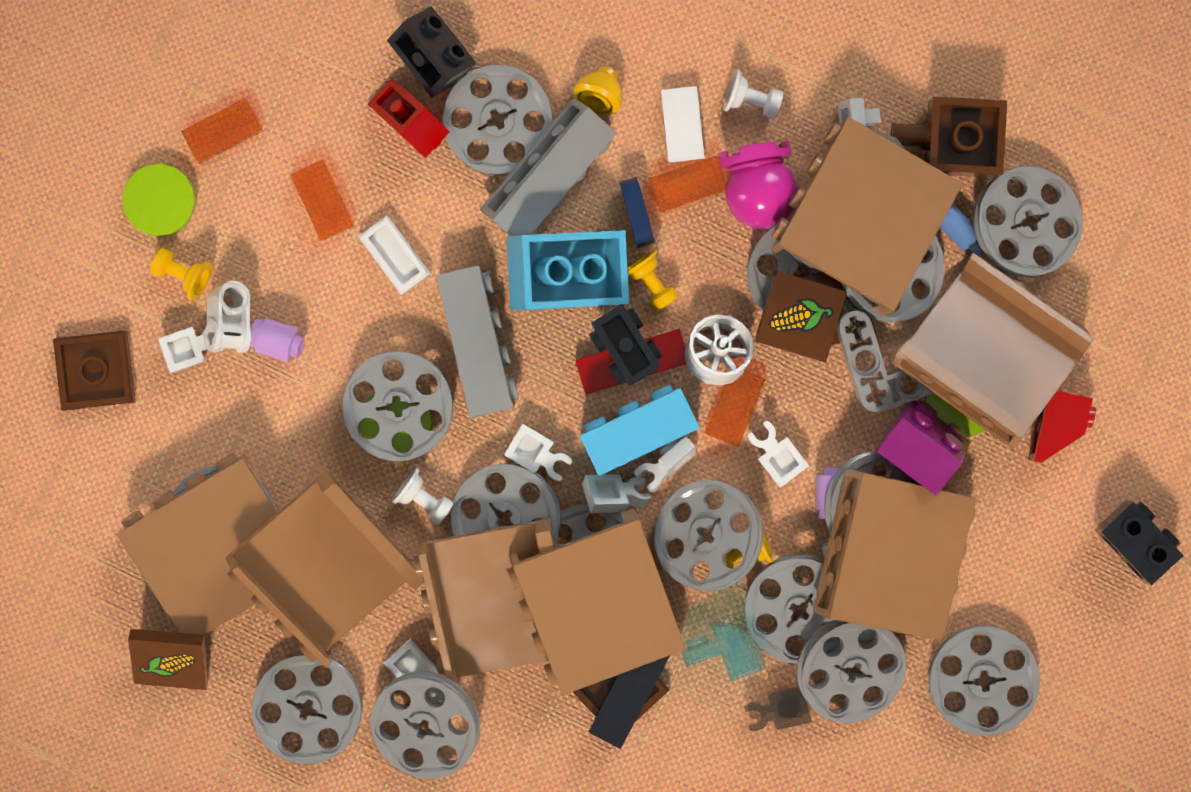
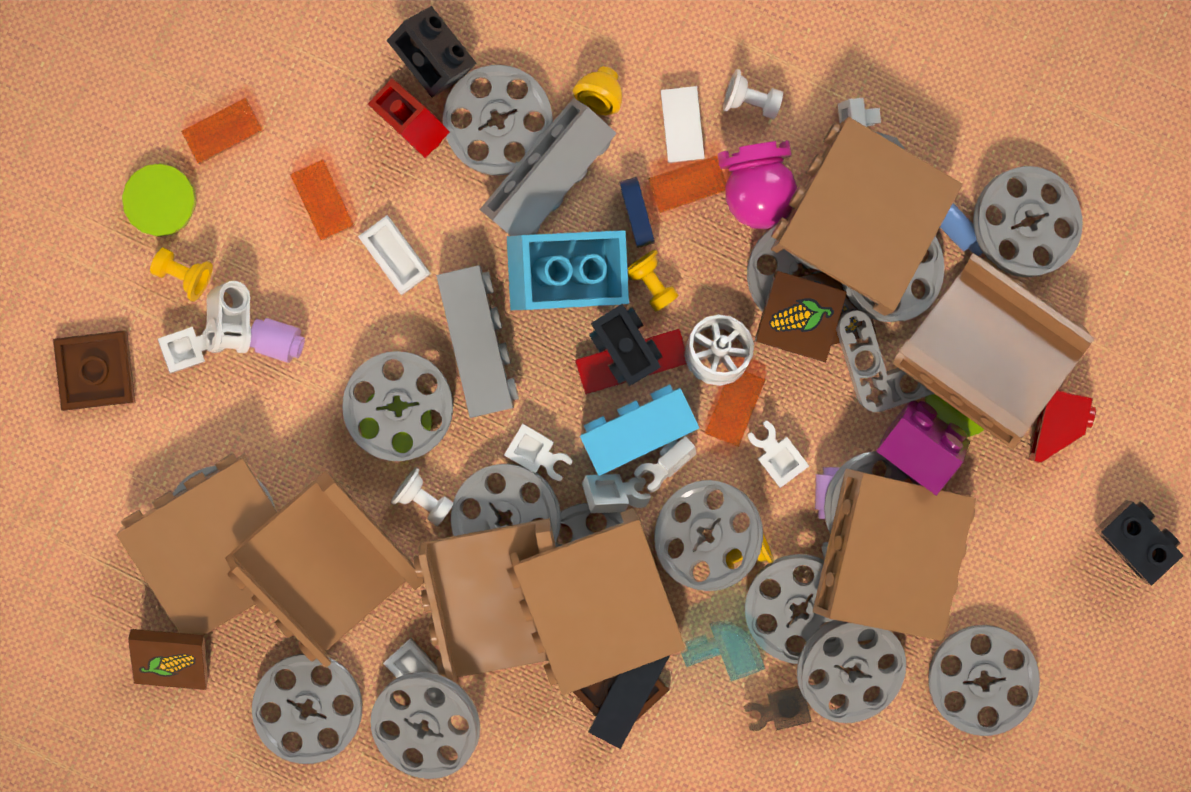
reddish brown brick [890,96,1007,178] -> none

